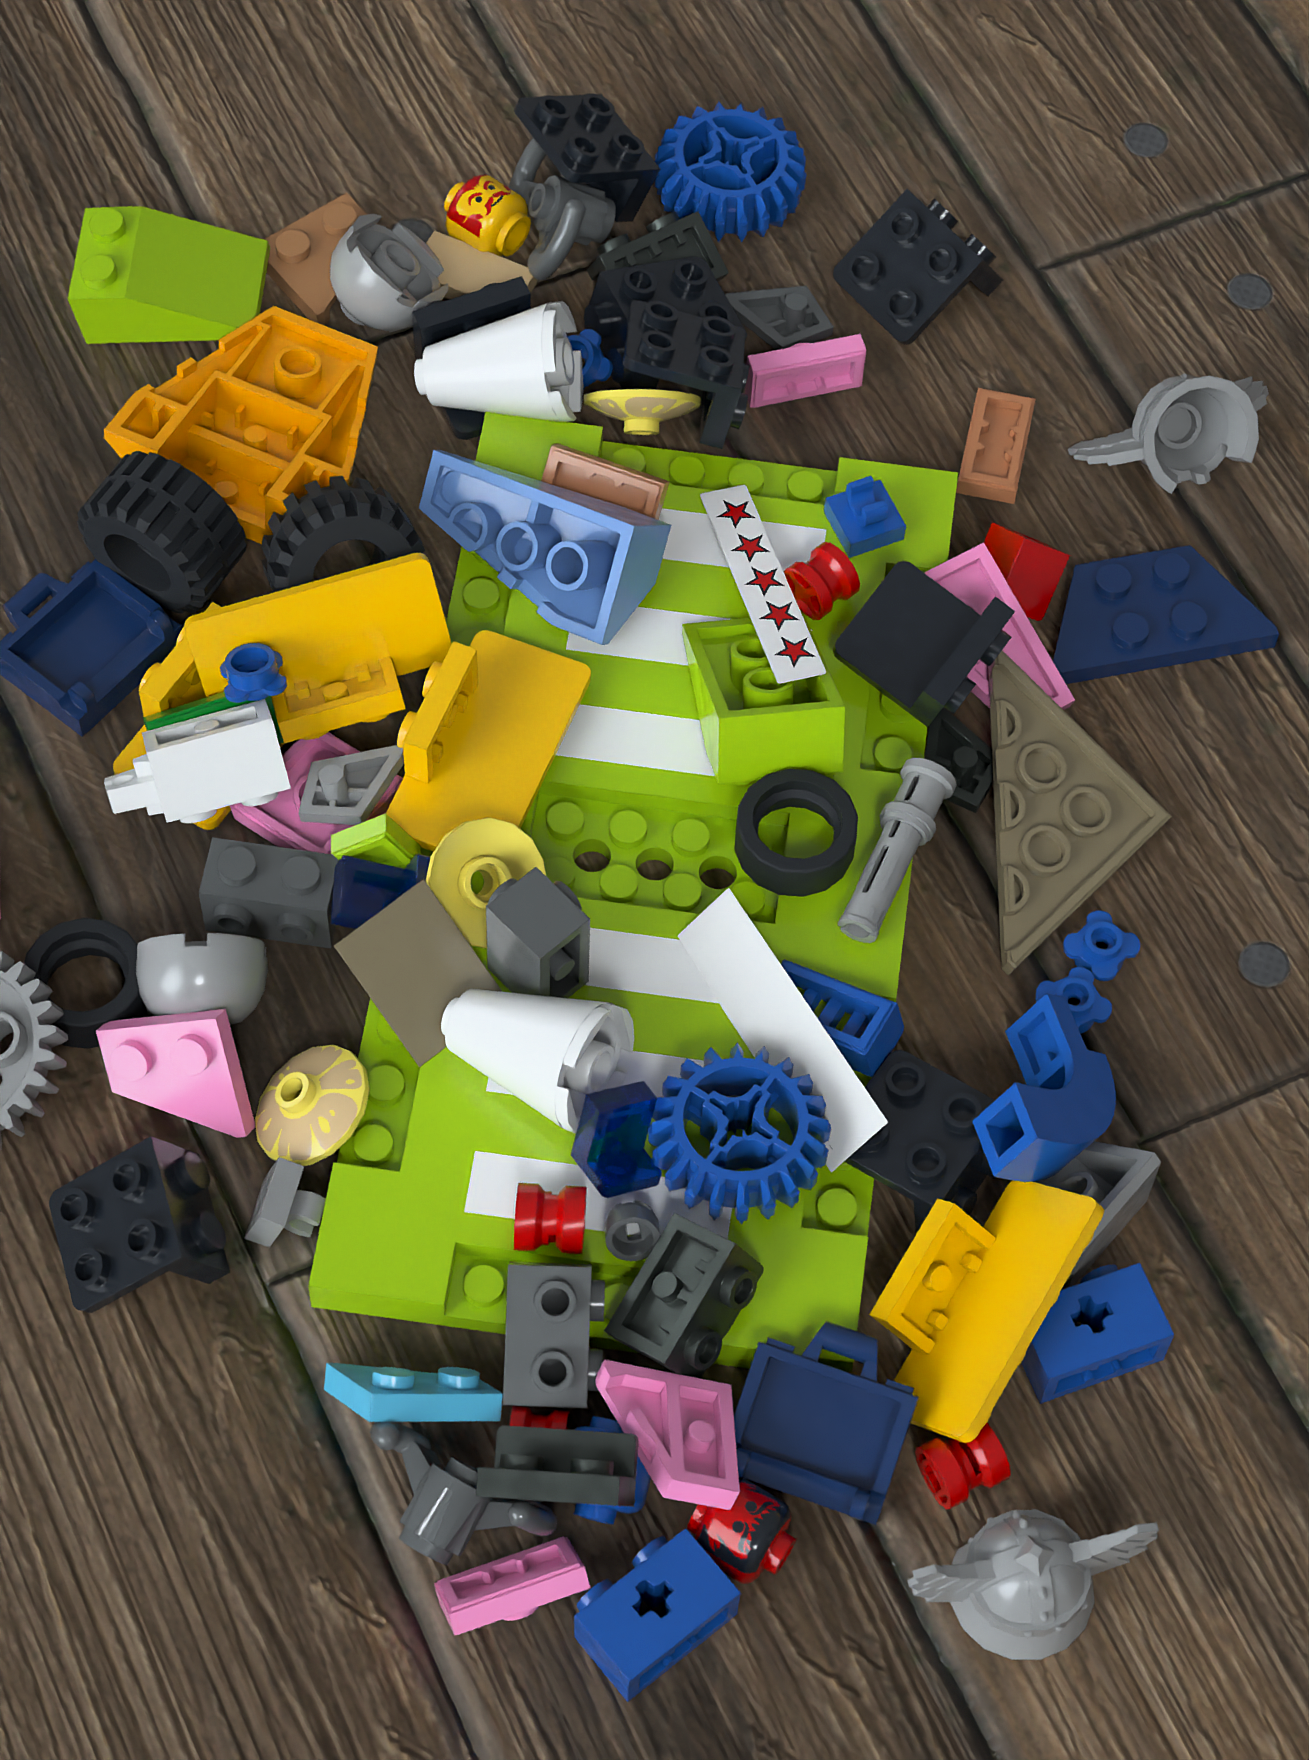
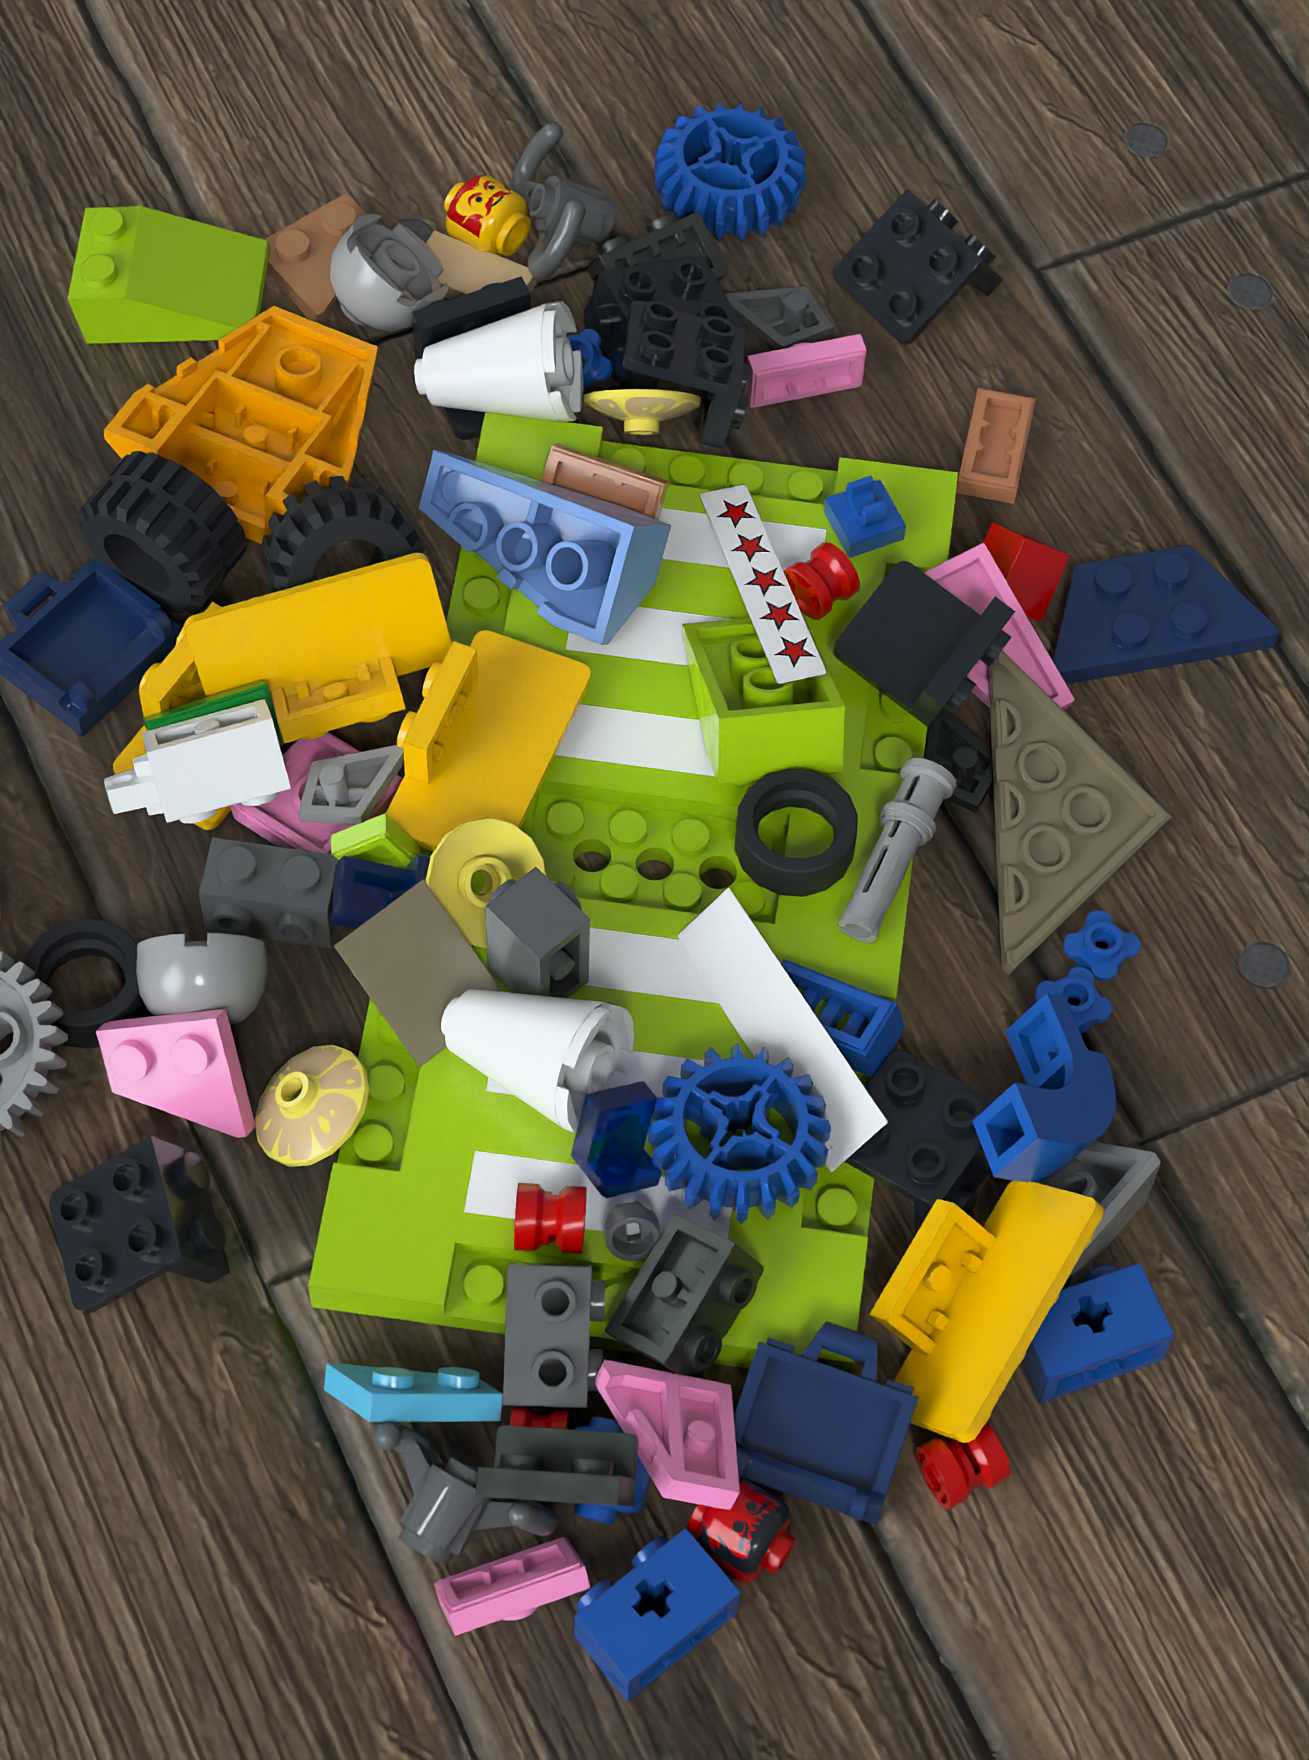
blue plate [220,643,287,703] -> none
light grey tile [244,1157,326,1247] -> none
black bracket [514,93,660,223] -> none
light grey helmet [908,1509,1159,1660] -> none
light grey helmet [1068,374,1269,494] -> none

